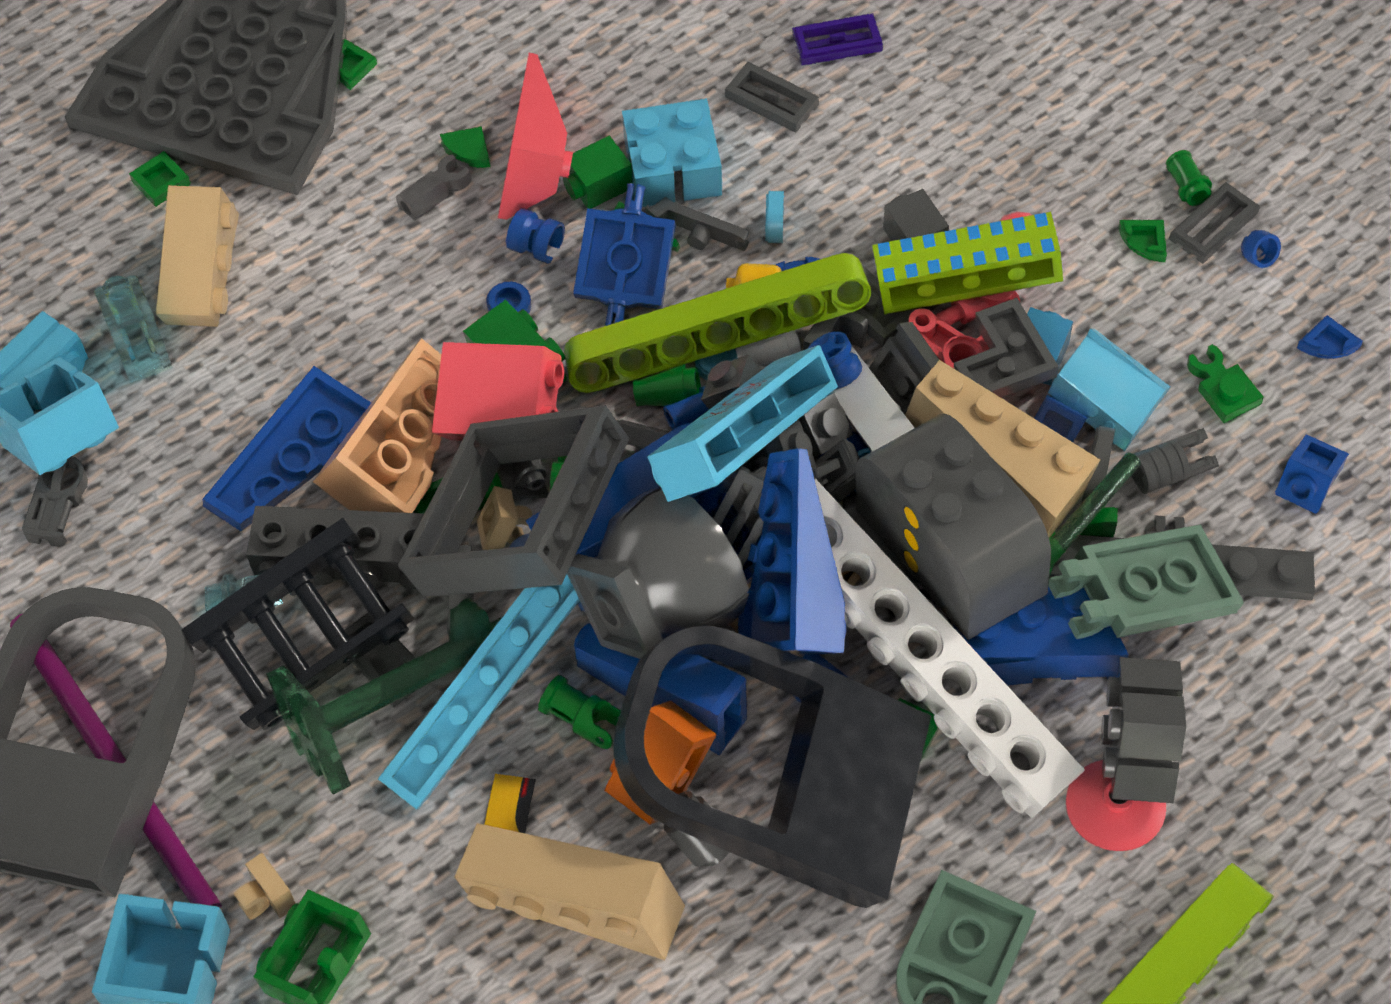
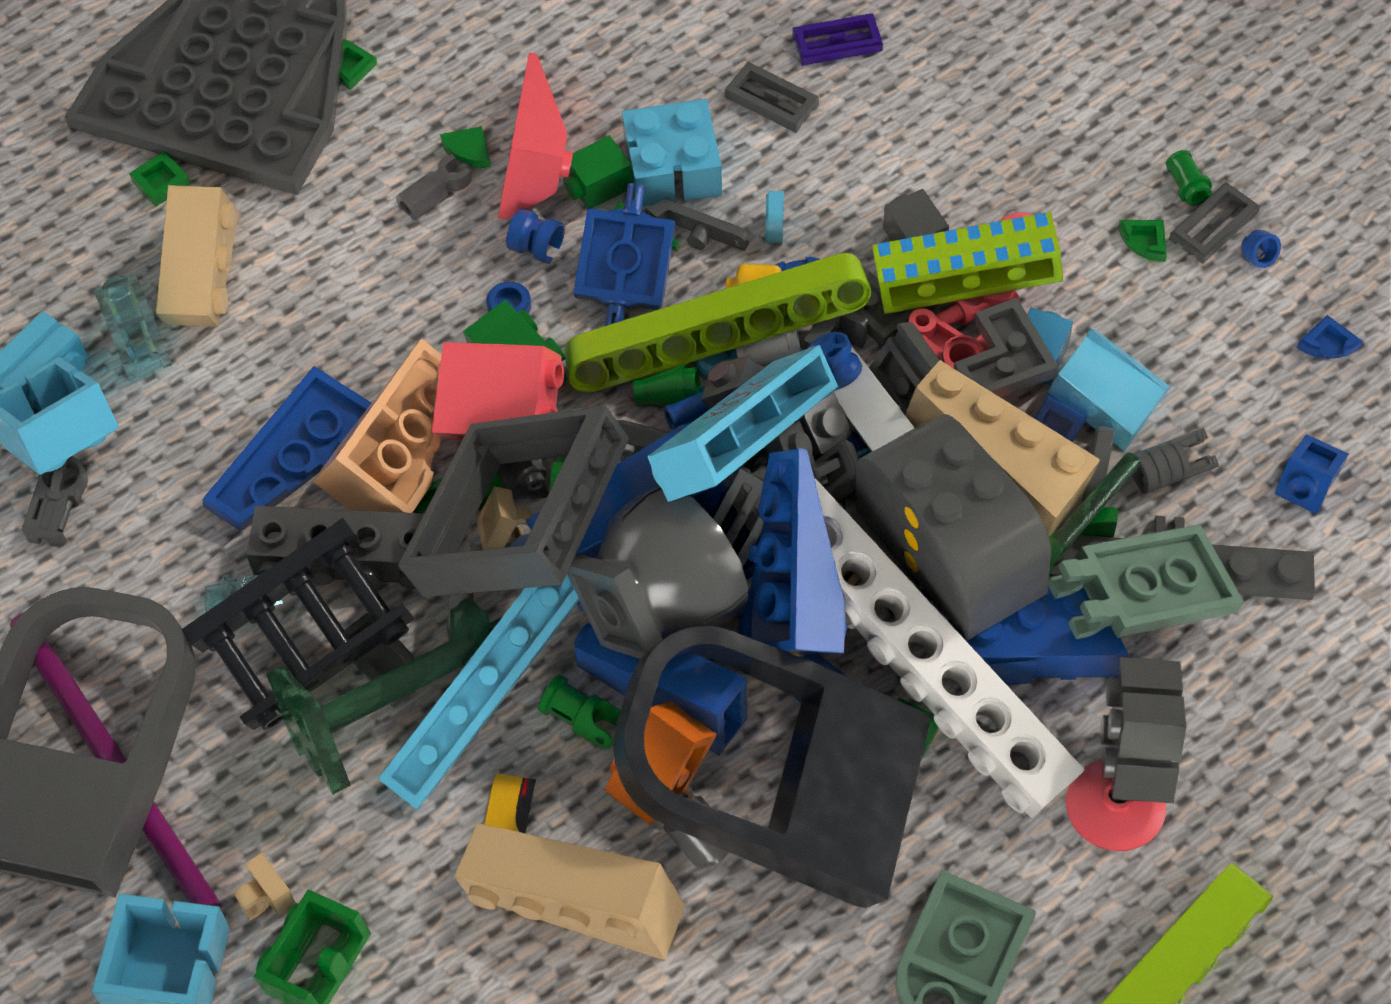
green plate [1187,344,1264,423] -> none

